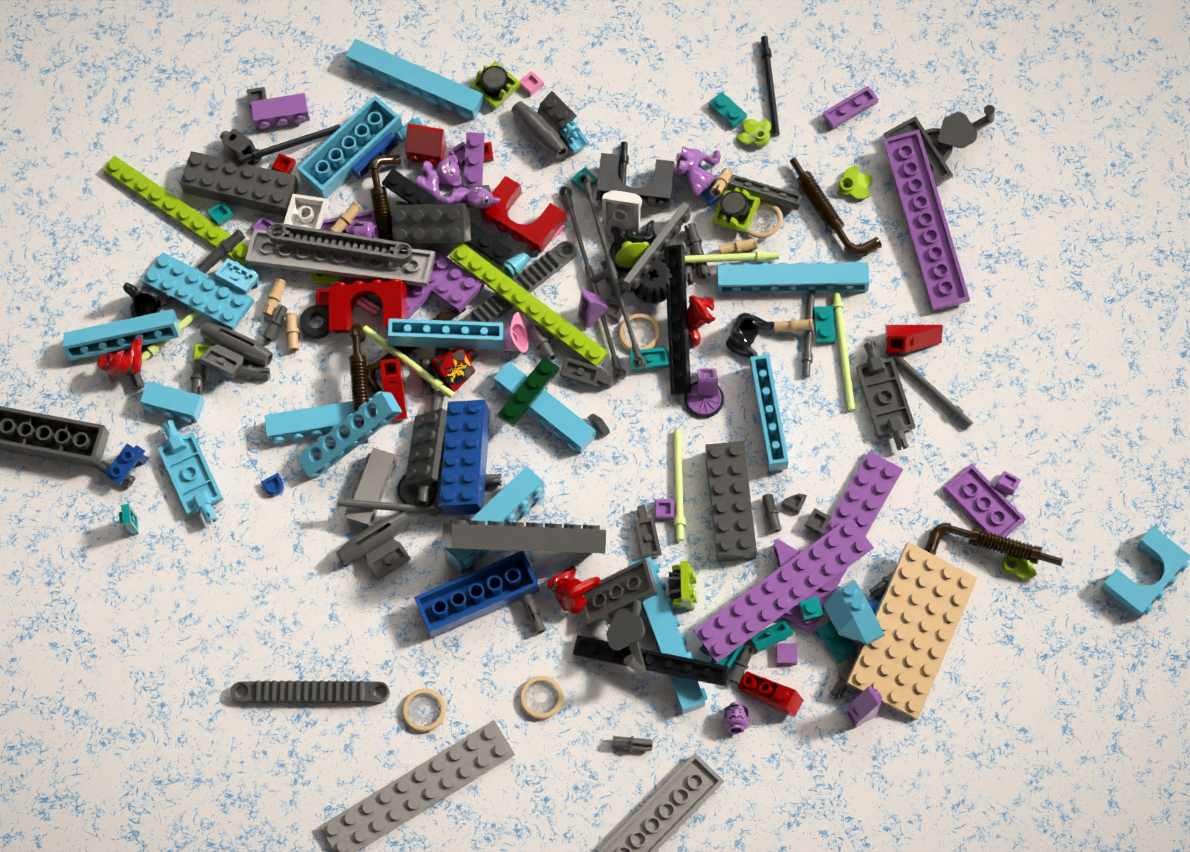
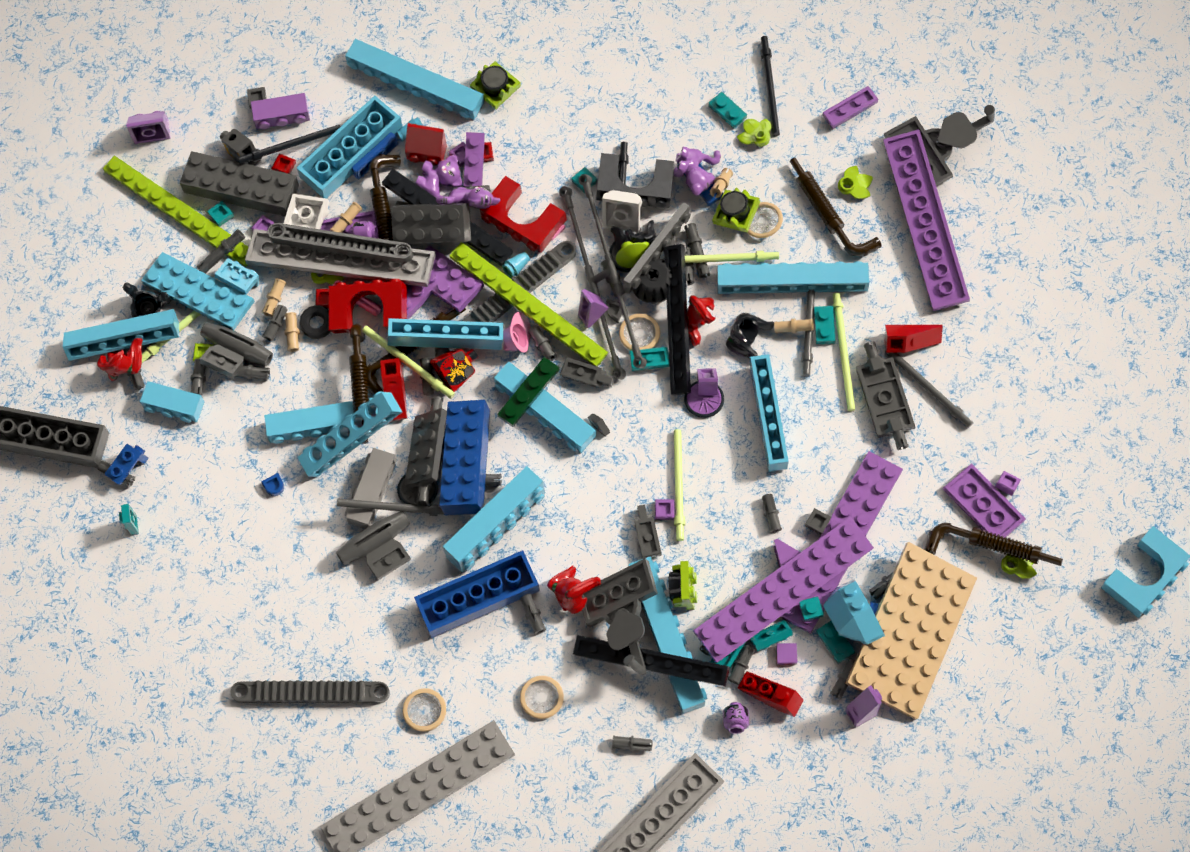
medium azure plate [158,420,224,525] -> none
dark grey brick [442,519,606,554] -> none
dark grey plate [511,91,577,159] -> none
bright pink tile [520,71,544,96] -> none
medium azure hips [558,121,589,153] -> none
dark grey brick [705,441,757,562] -> none
tan pin [719,238,758,254] -> none
dark grey plate [727,175,803,210] -> none
dark grey tile [781,494,807,514] -> none
none -> medium lavender slope [126,111,171,144]

